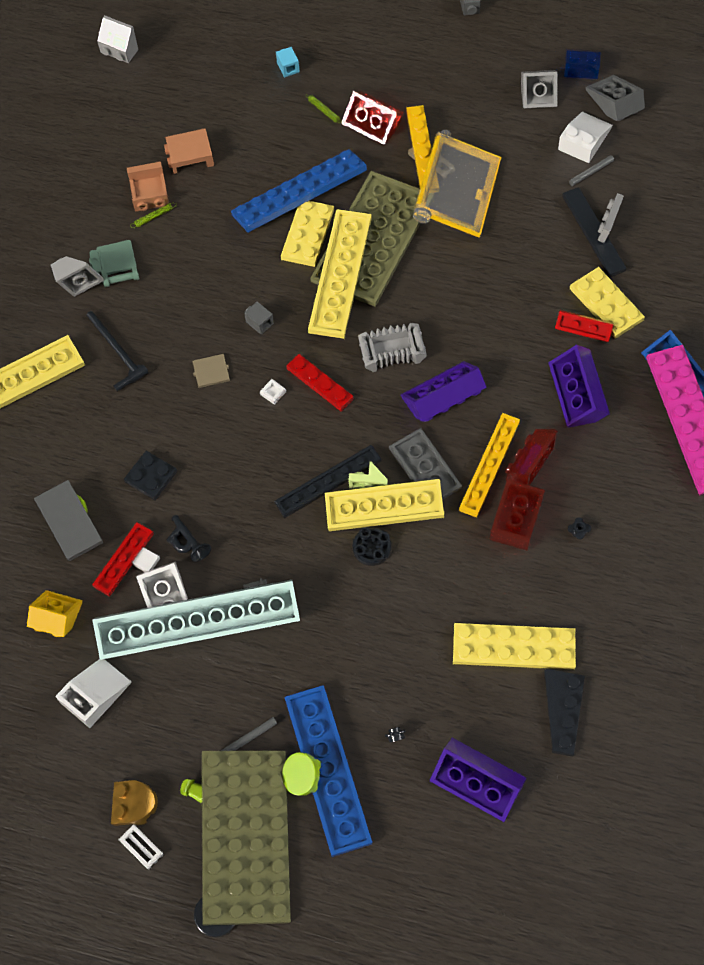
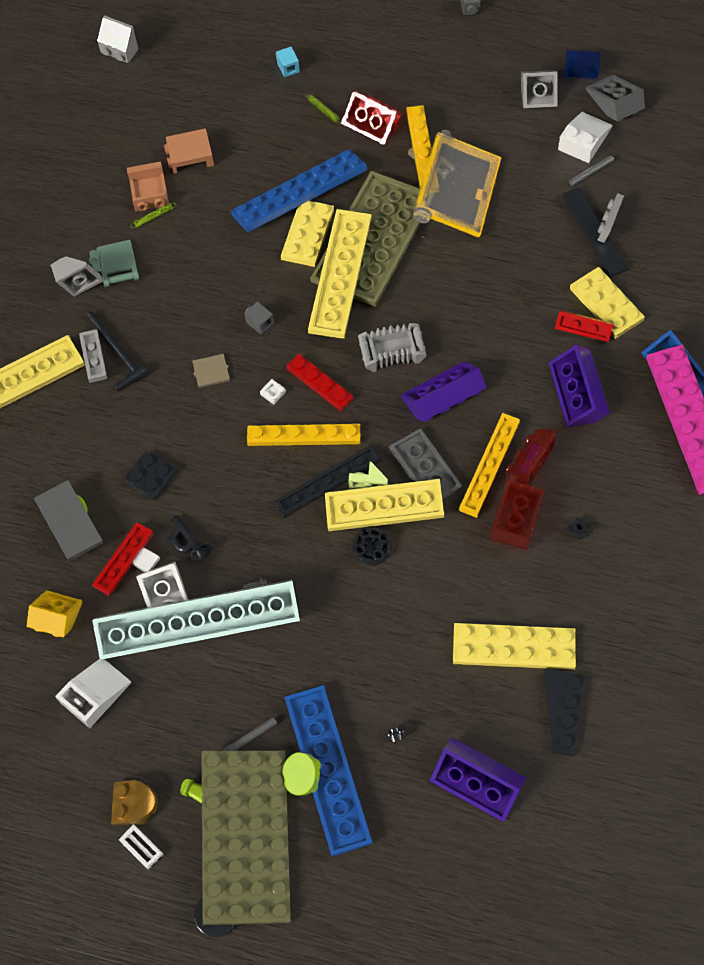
none -> light grey plate [79,329,108,383]
none -> yellow plate [247,424,360,446]

